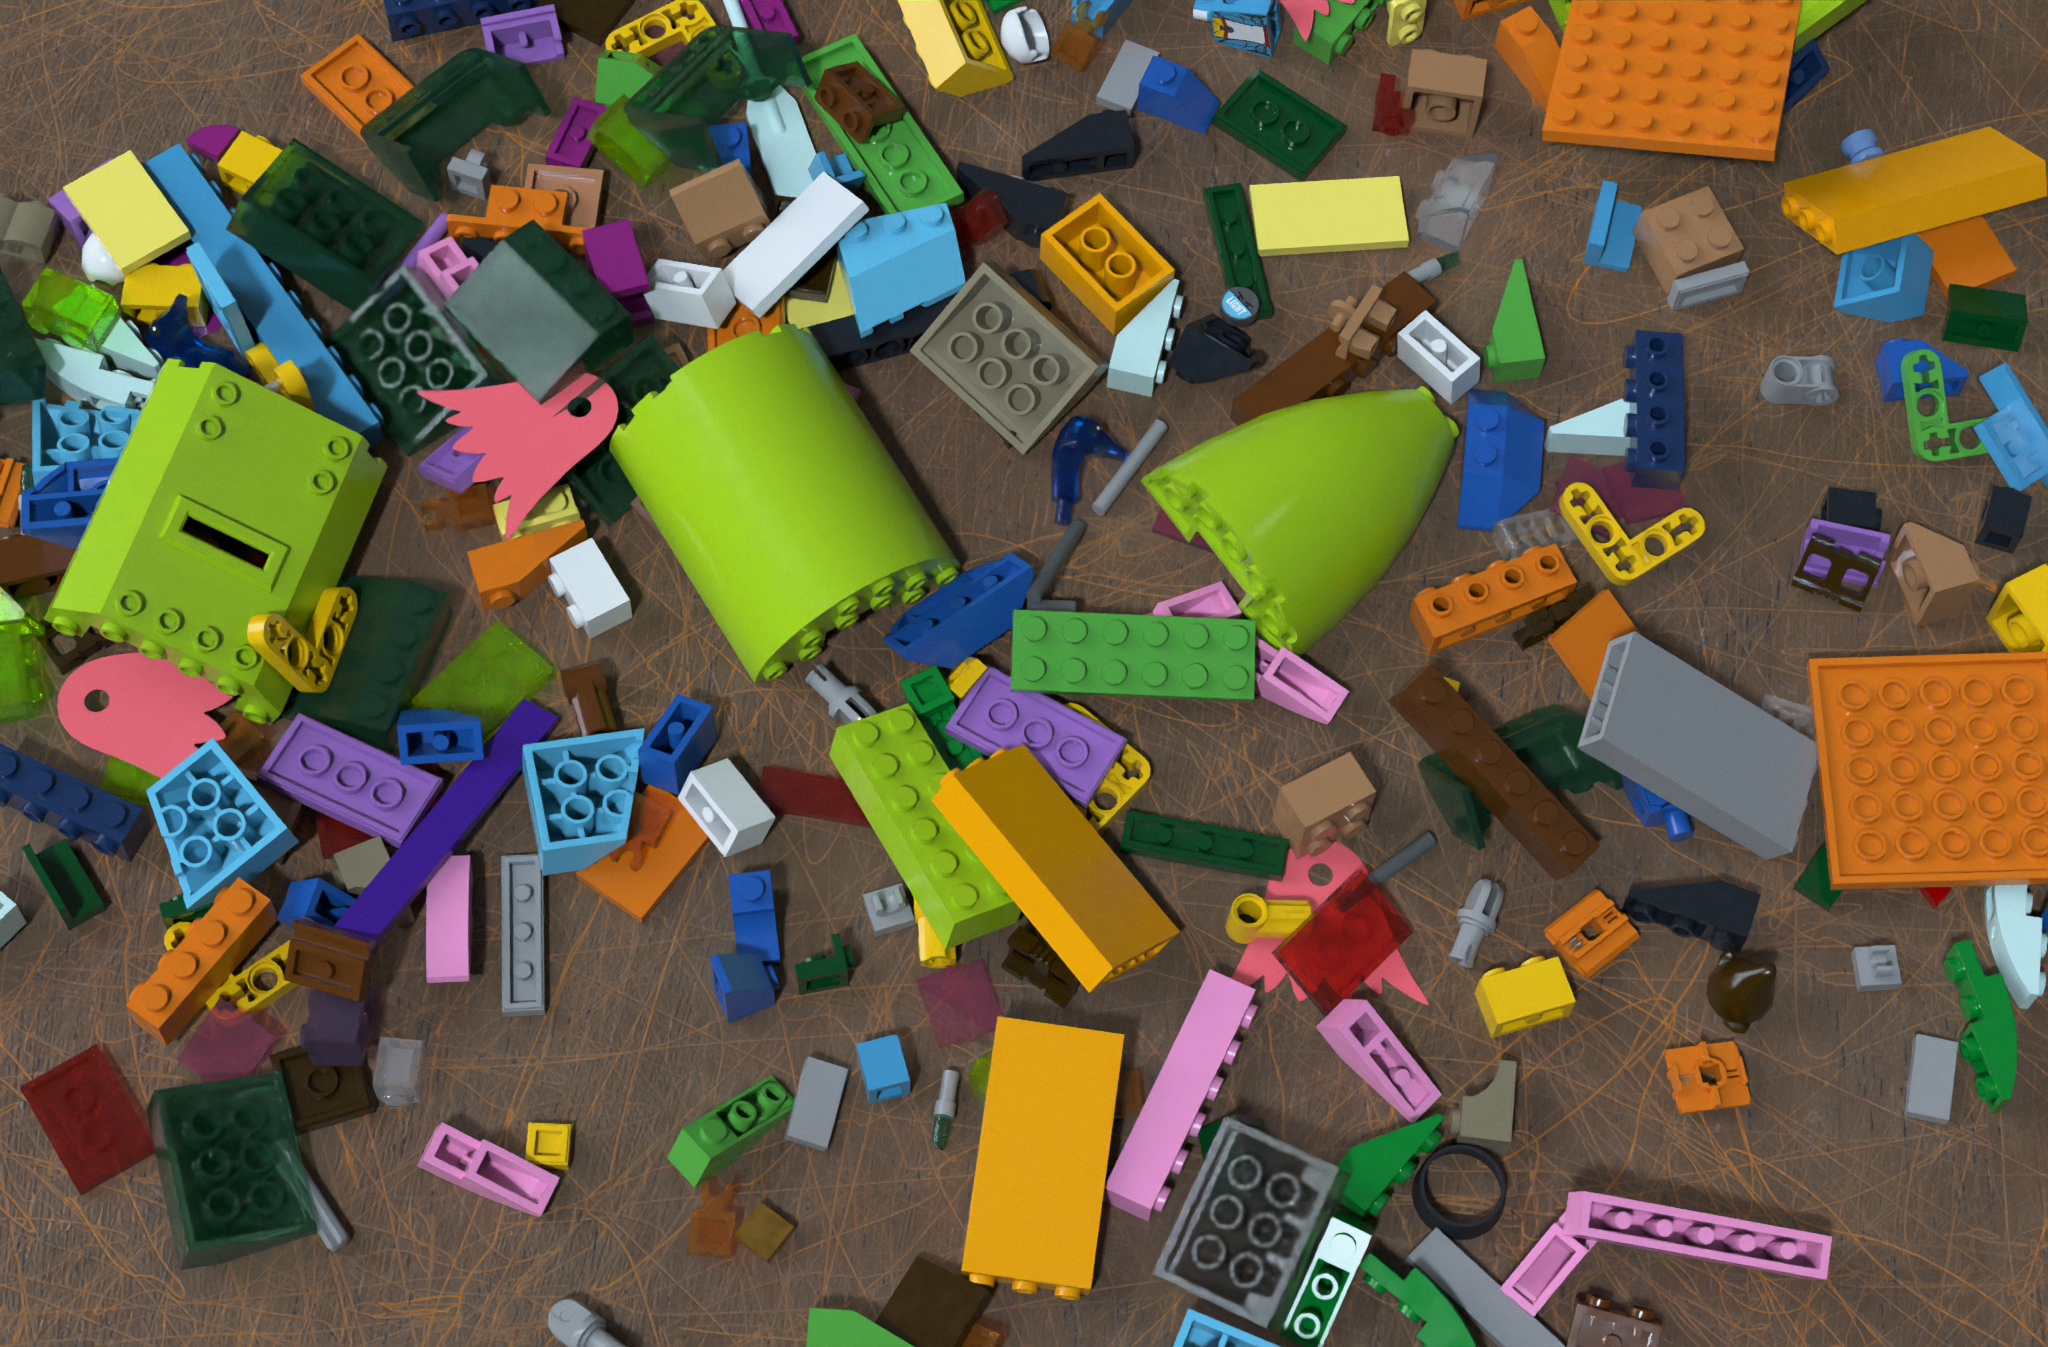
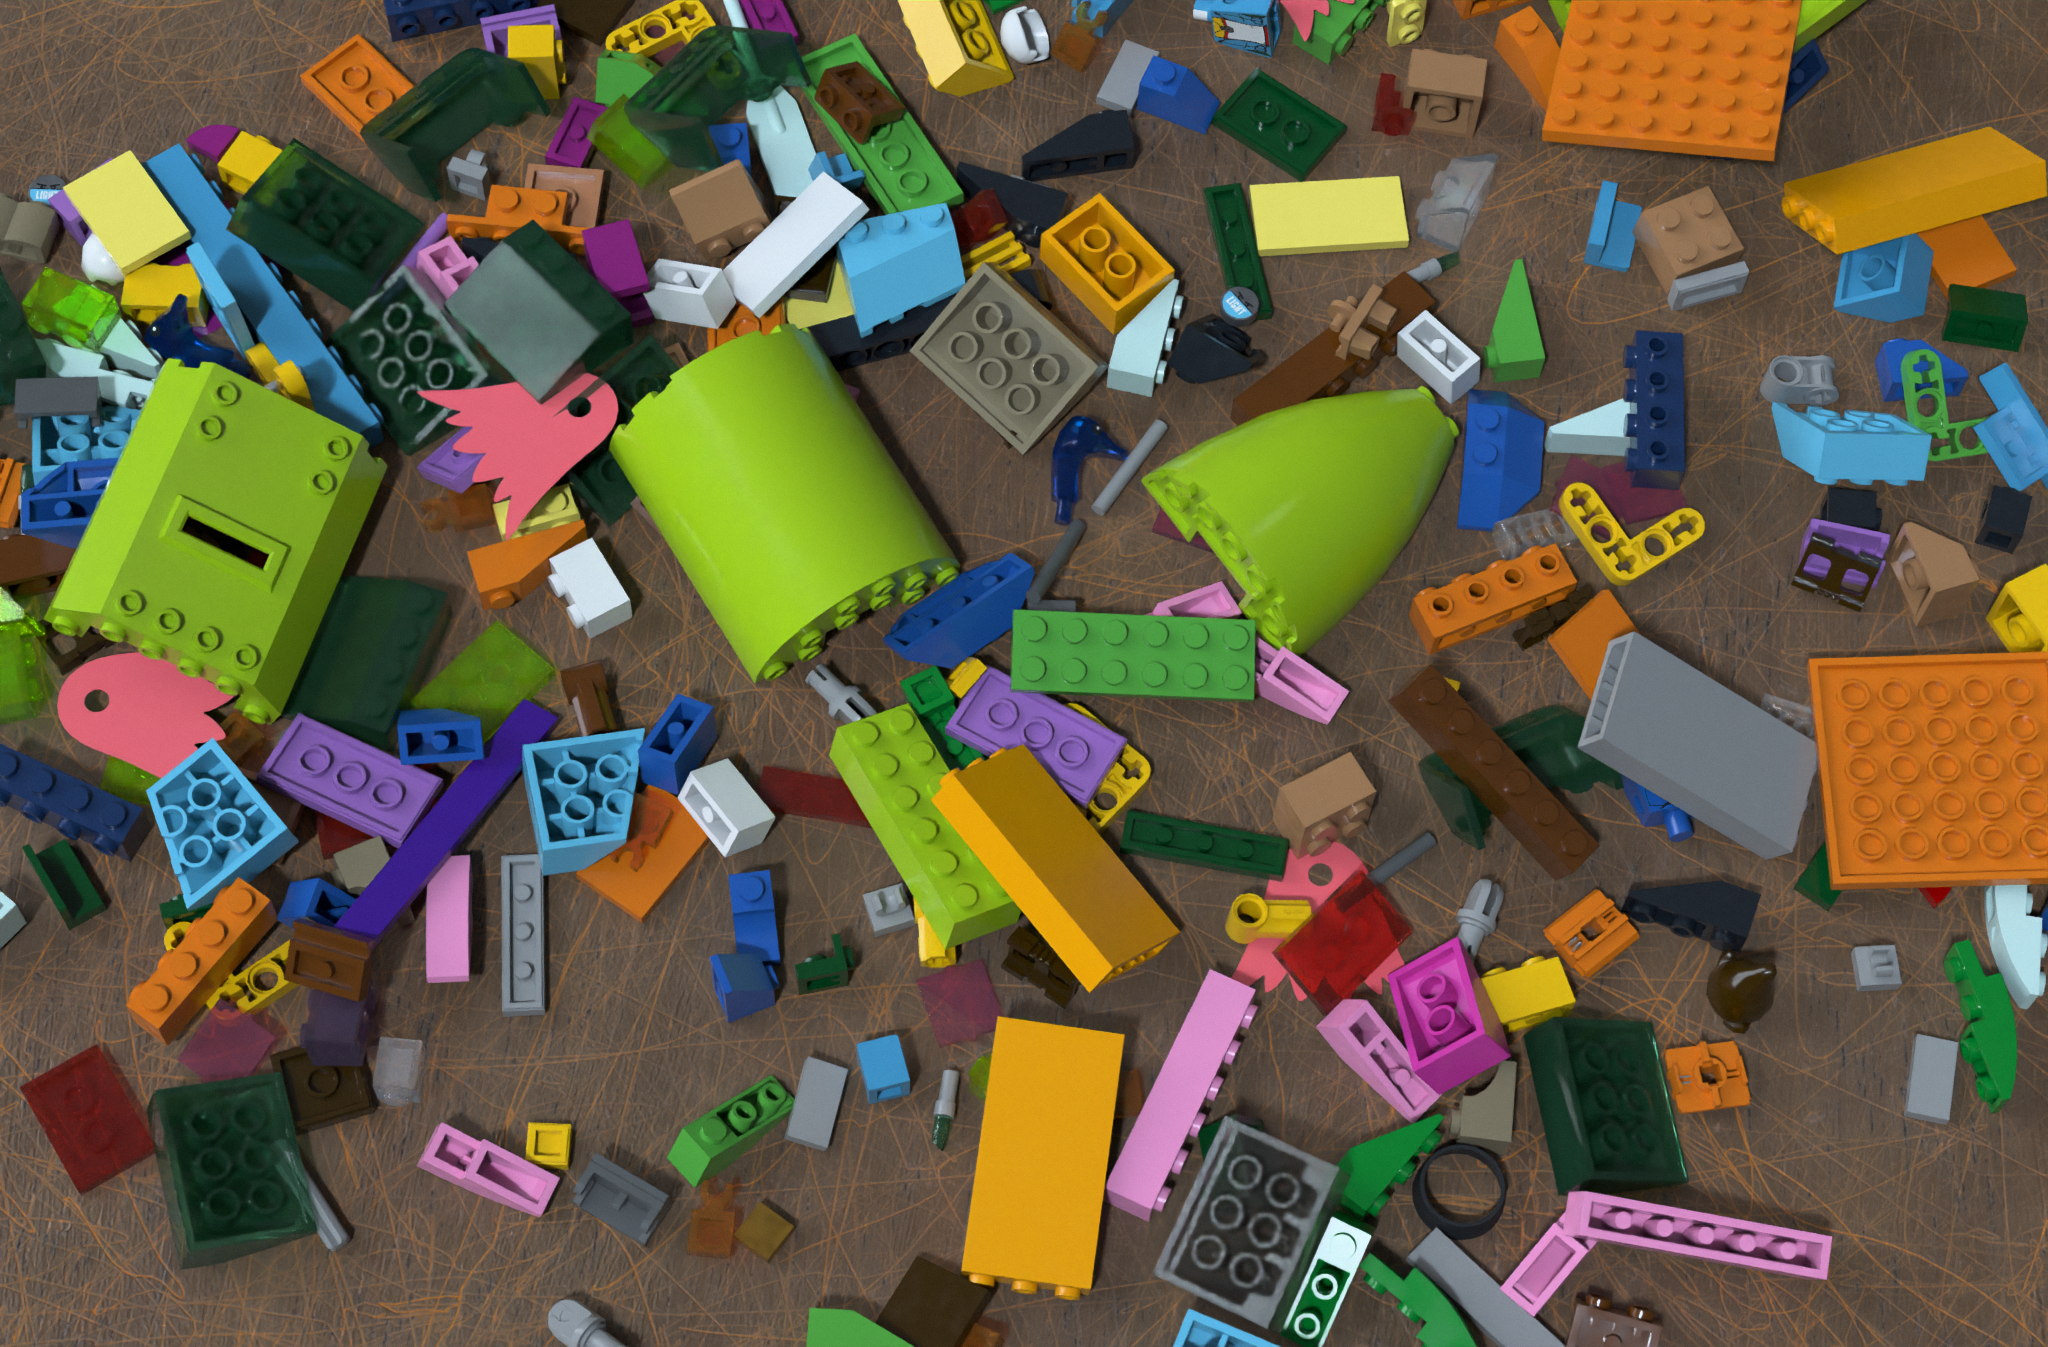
yellow beam [247,587,358,693] -> none
medium blue wheel [1840,129,1886,165] -> none
none -> dark grey hinge [14,376,102,429]
none -> tile [28,175,66,209]
none -> yellow brick [508,25,567,100]
none -> dark grey hinge [572,1153,671,1247]
none -> yellow tile [961,231,1031,281]
none -> dark pink slope [1387,936,1511,1095]
none -> clear green slope [1523,1017,1689,1196]
none -> medium azure wedge [1771,402,1932,486]

